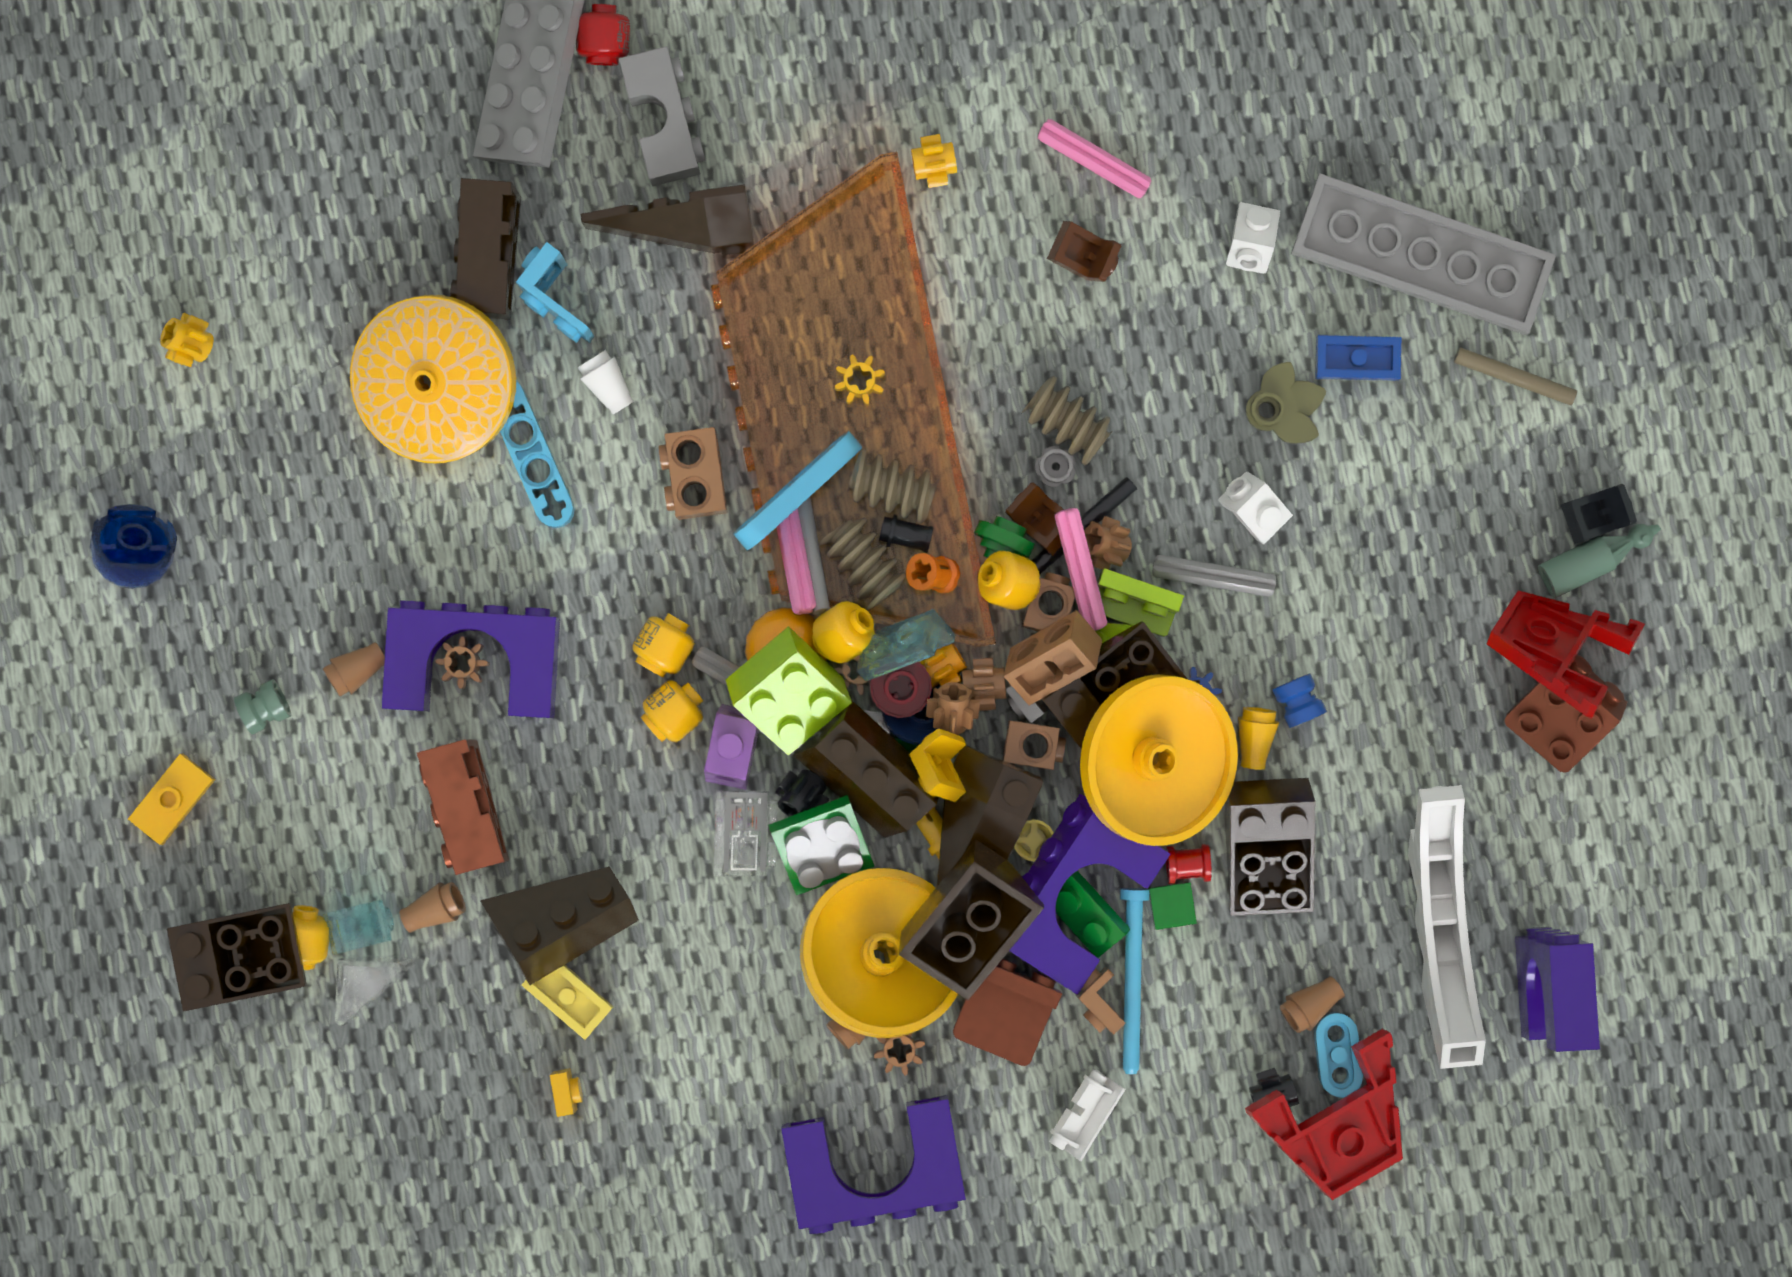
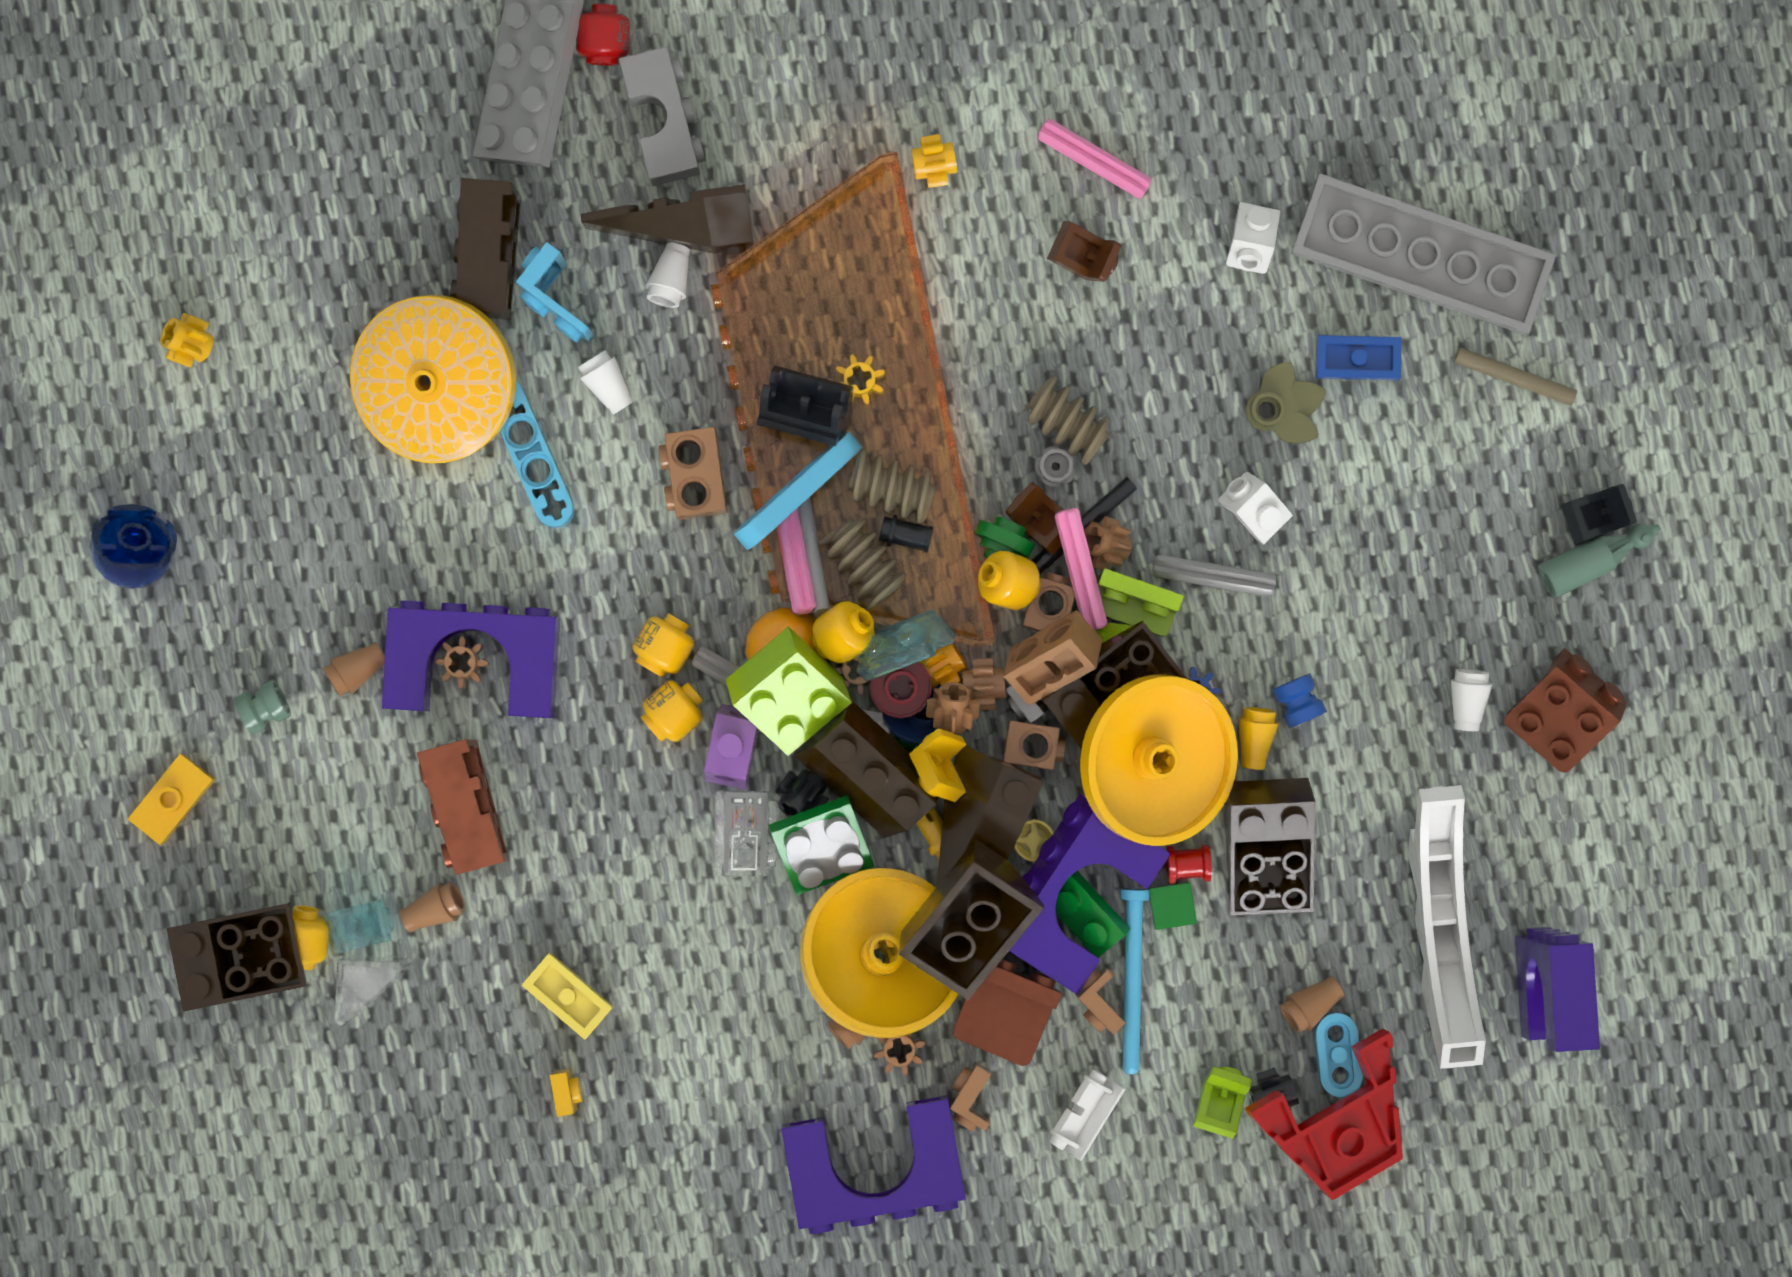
dark brown wedge [480,867,639,985] -> none
orange bush [906,553,960,594] -> none
red wing [1486,591,1645,719] -> none
none -> white cone [645,242,690,308]
none -> black hinge [757,365,854,446]
none -> medium nougat bracket [949,1062,991,1132]
none -> lime bracket [1193,1067,1252,1139]
none -> white cone [1450,669,1493,731]

